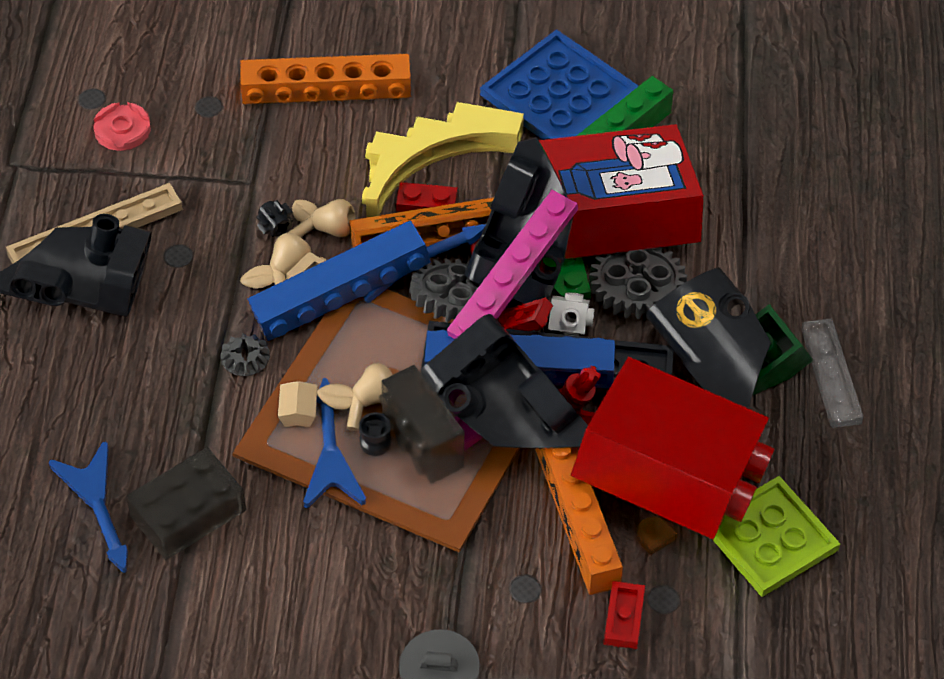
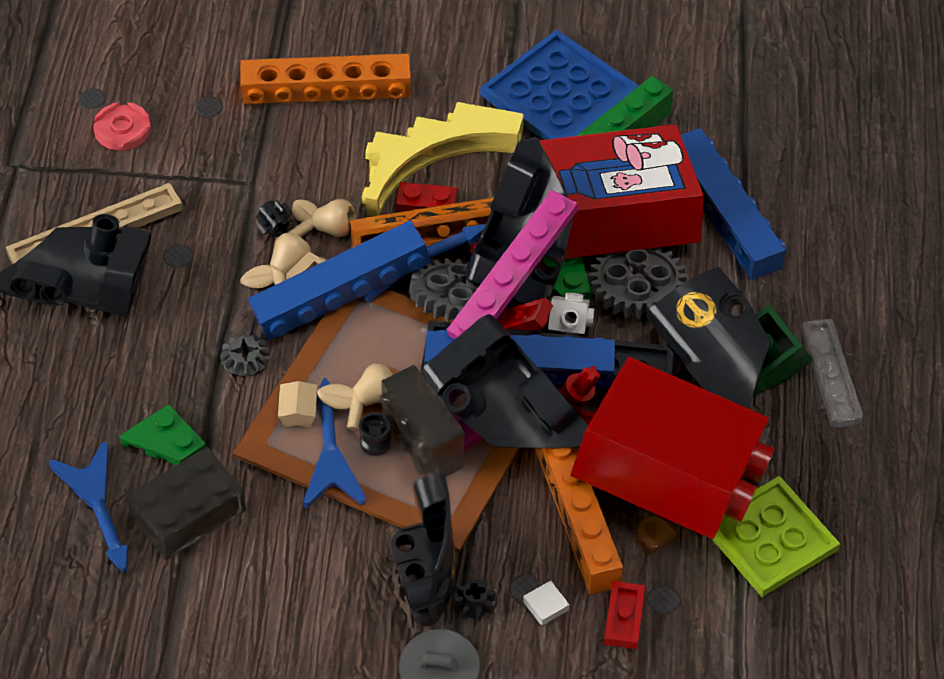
none -> green wing [119,404,207,467]
none -> black panel [391,465,457,626]
none -> black gear [455,578,496,621]
none -> white tile [523,581,569,626]
none -> blue brick [681,128,786,280]

